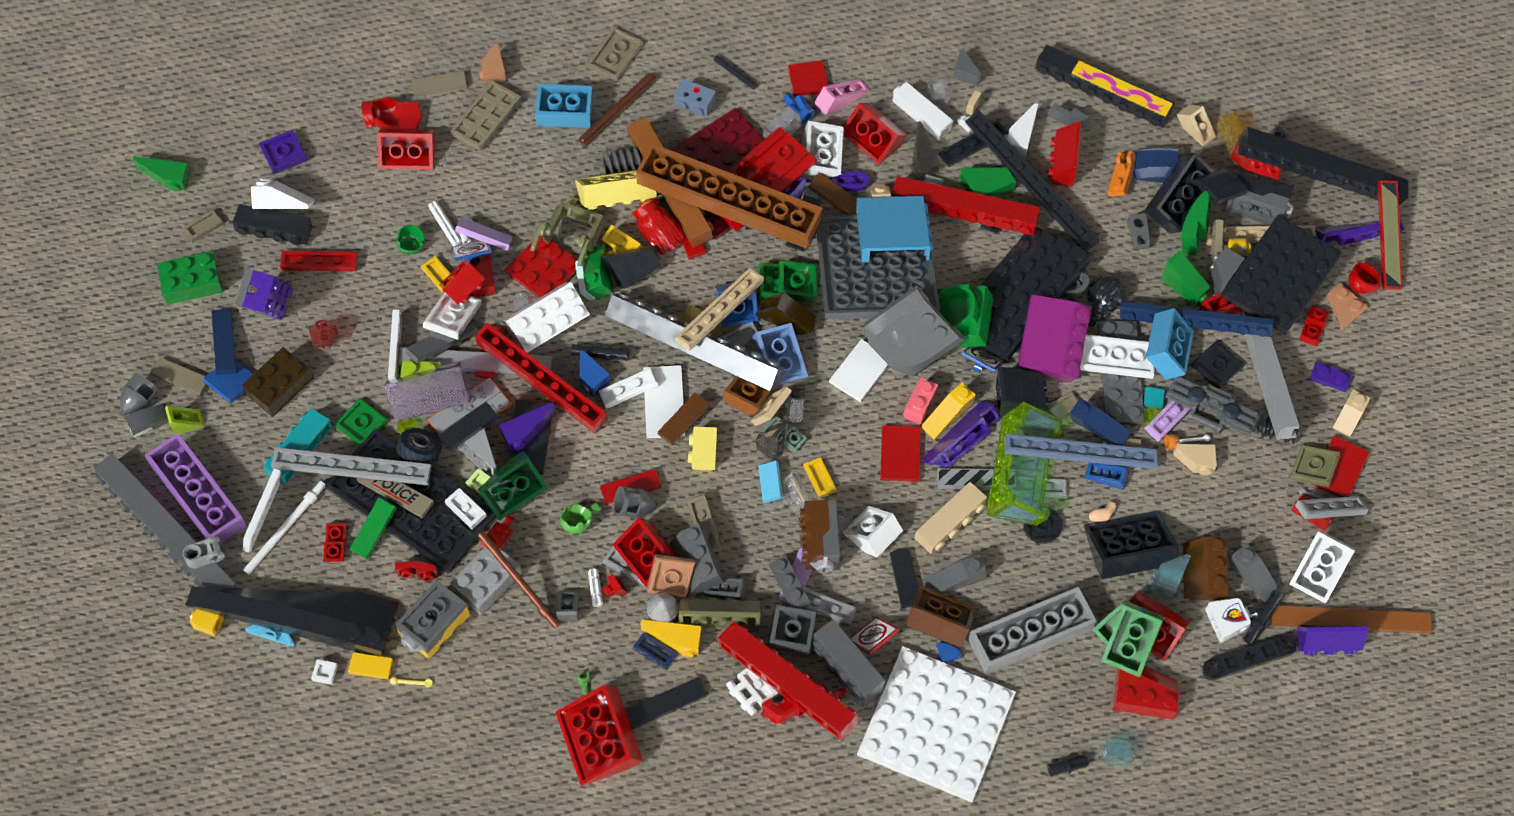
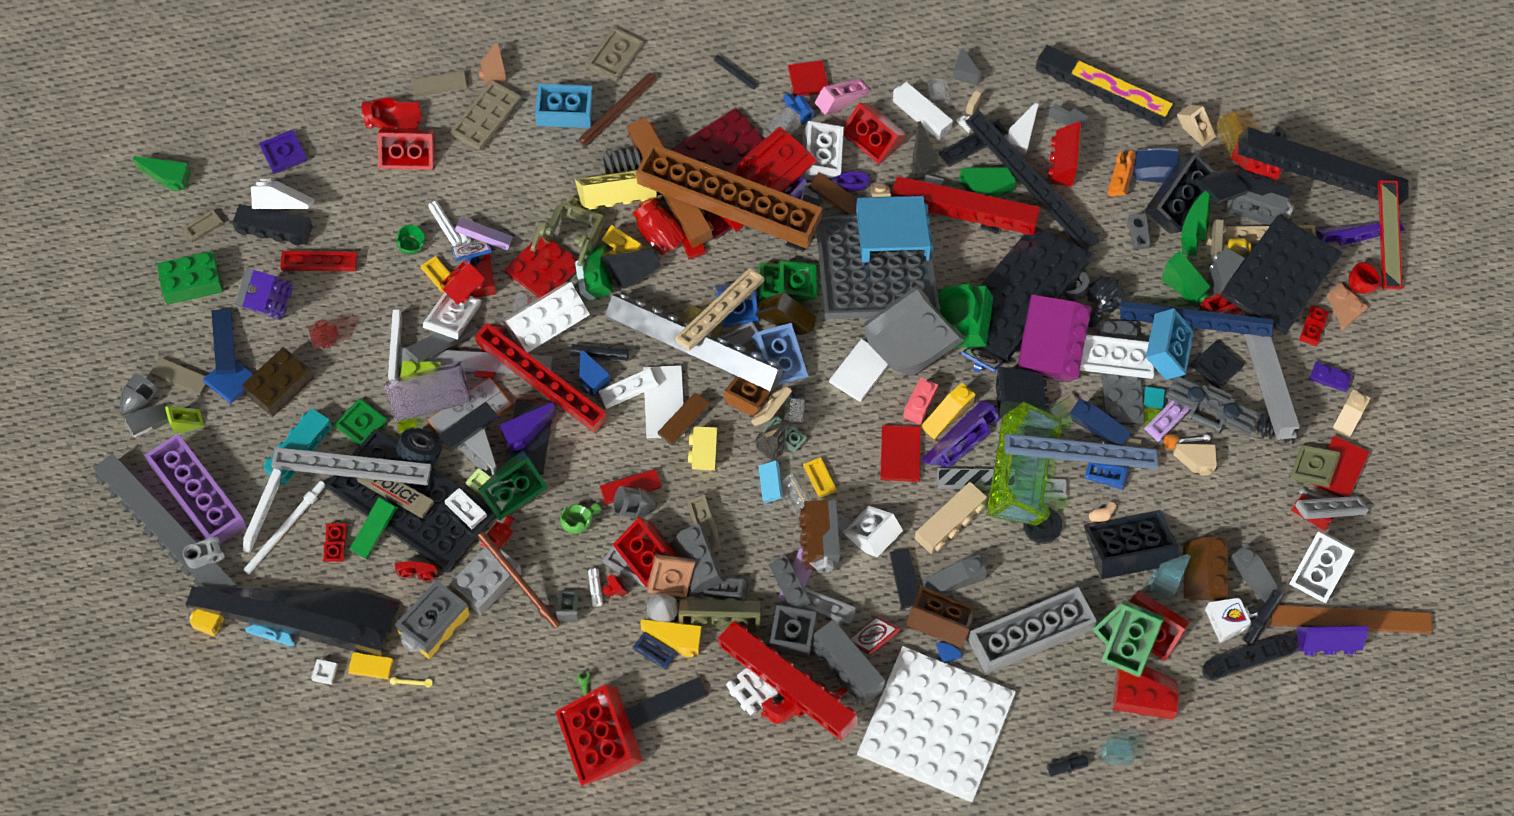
sand blue brick [674,79,716,116] -> none

